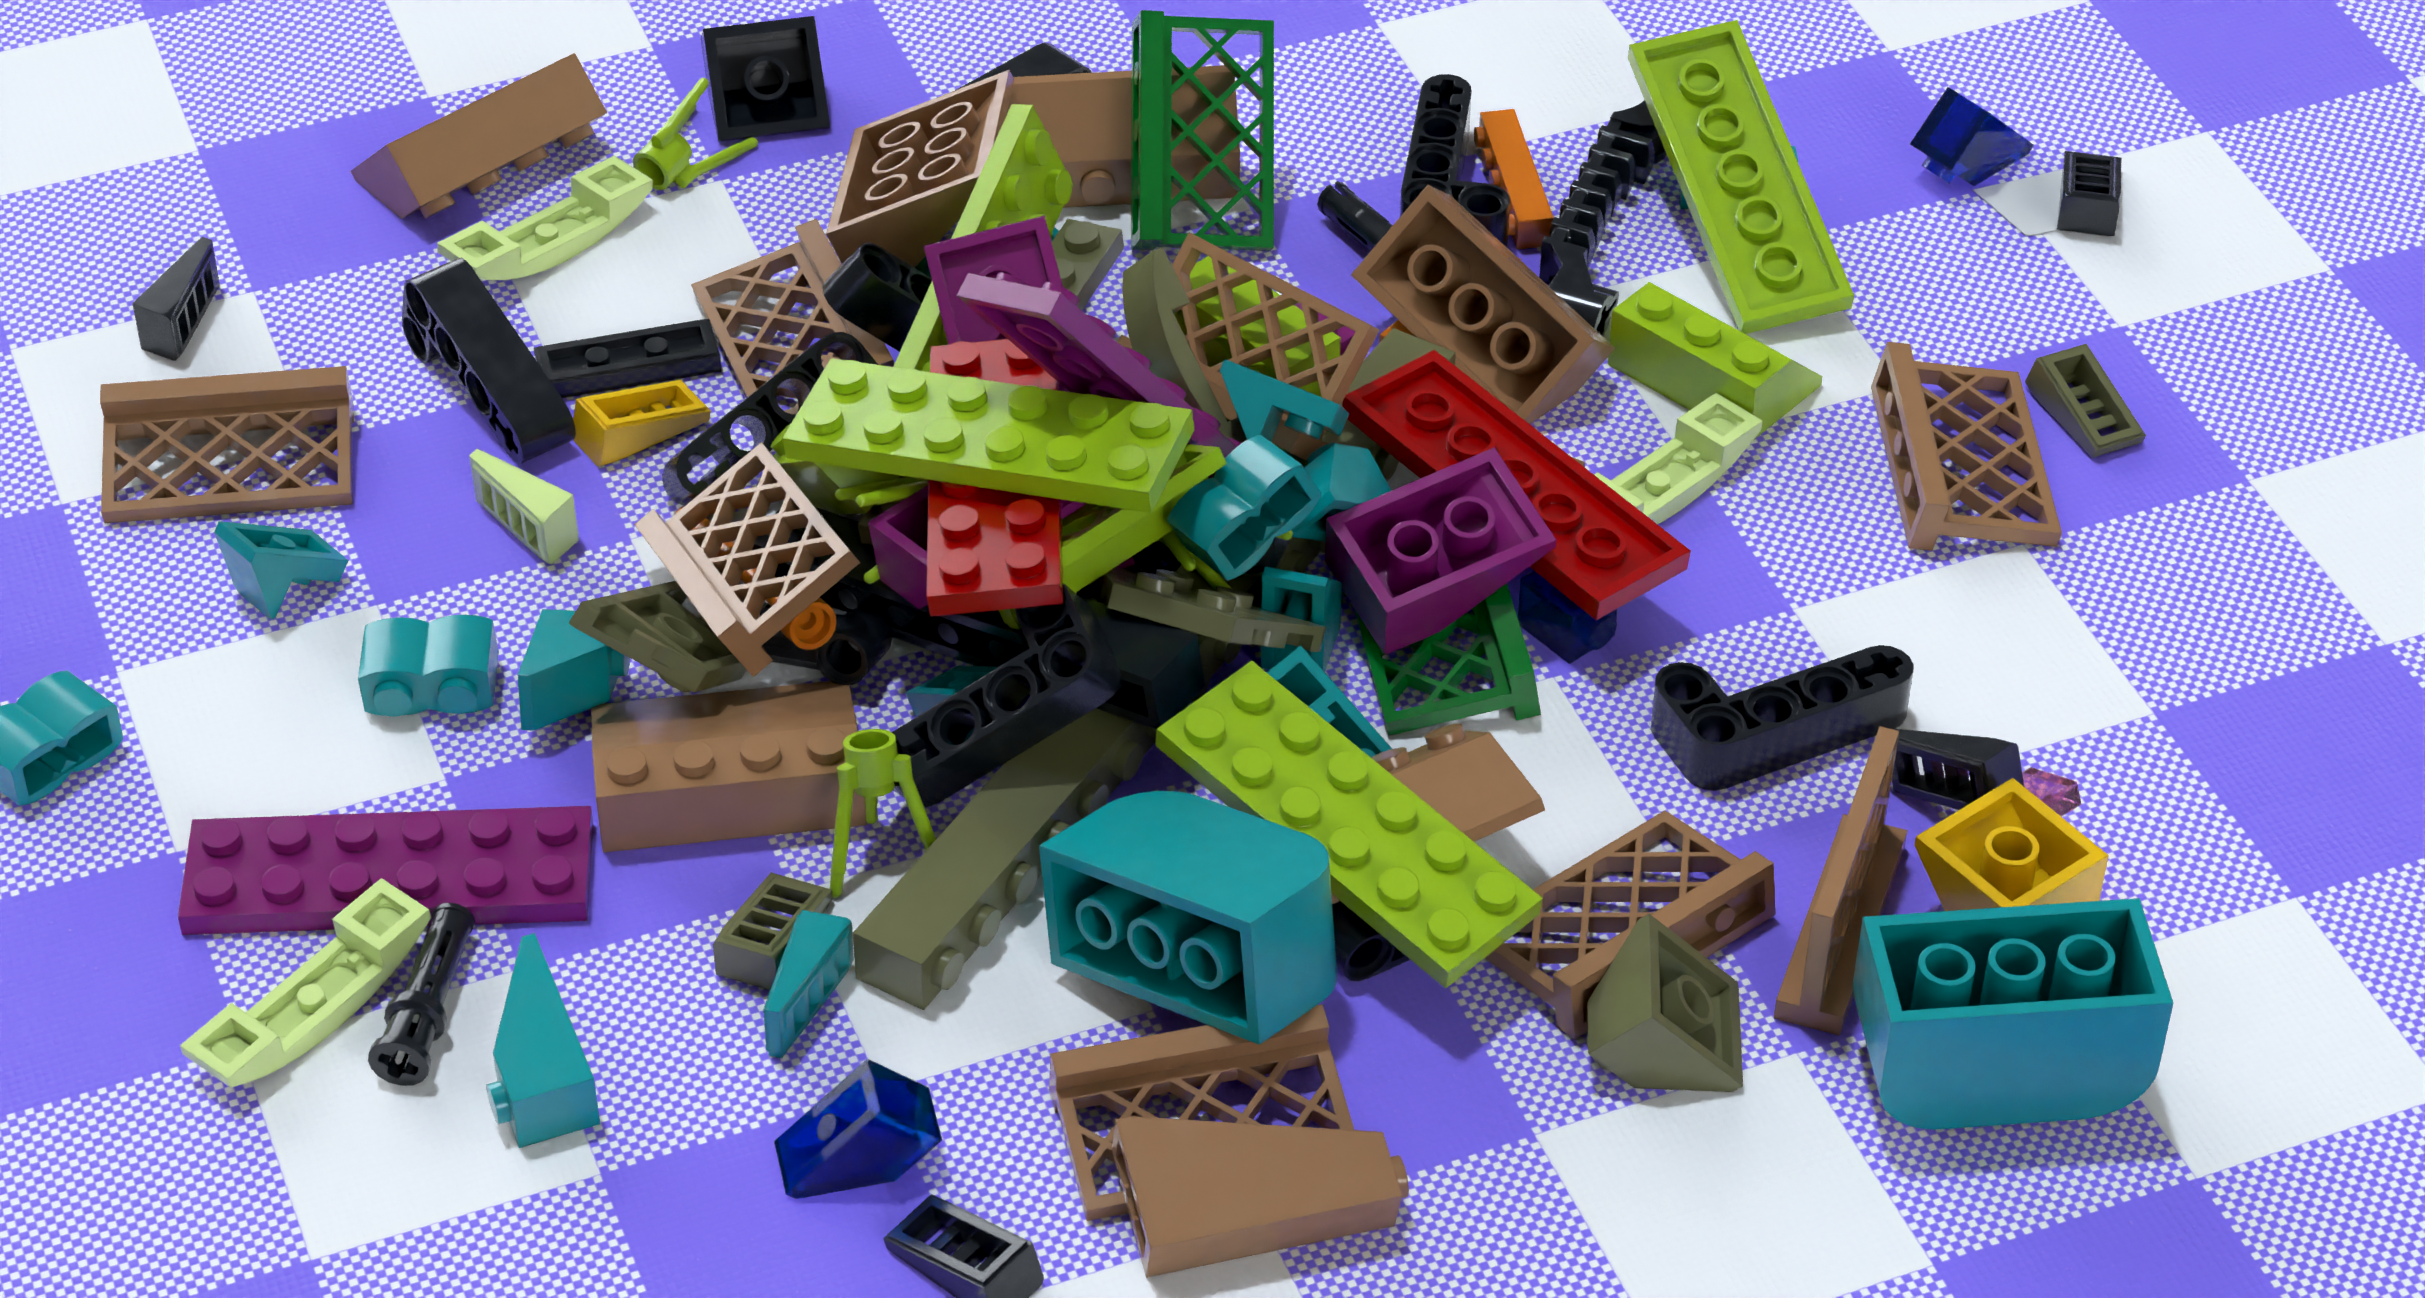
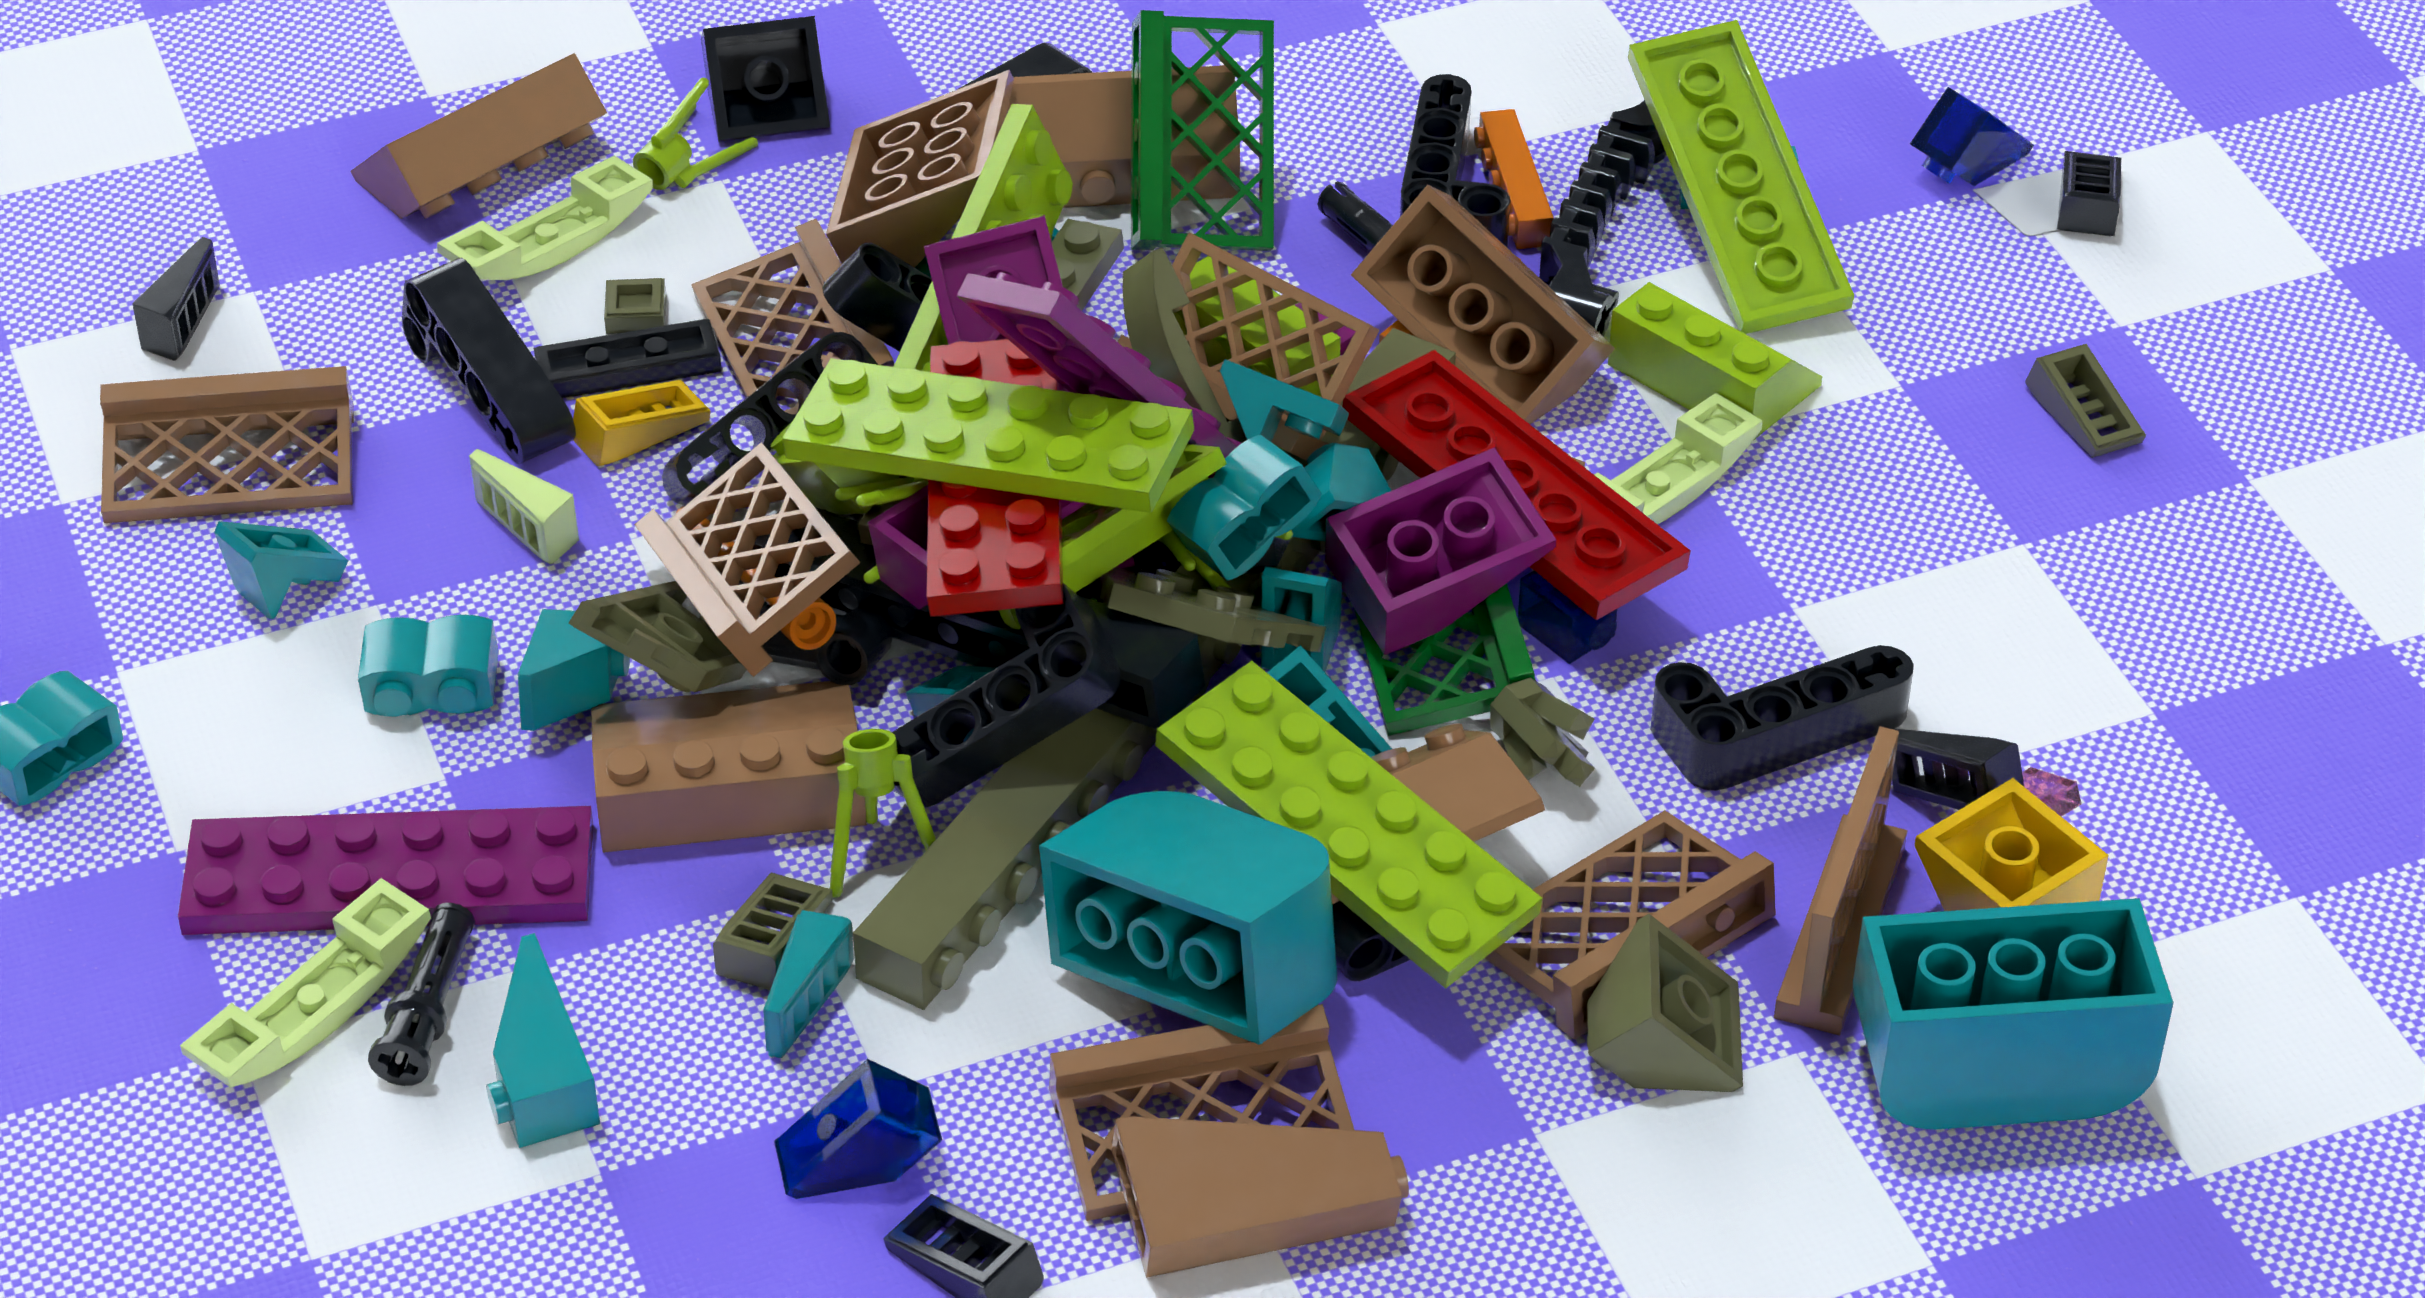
medium nougat fence [1871,342,2062,551] -> none
none -> olive tile [604,278,666,334]
none -> olive rock [1490,677,1595,787]

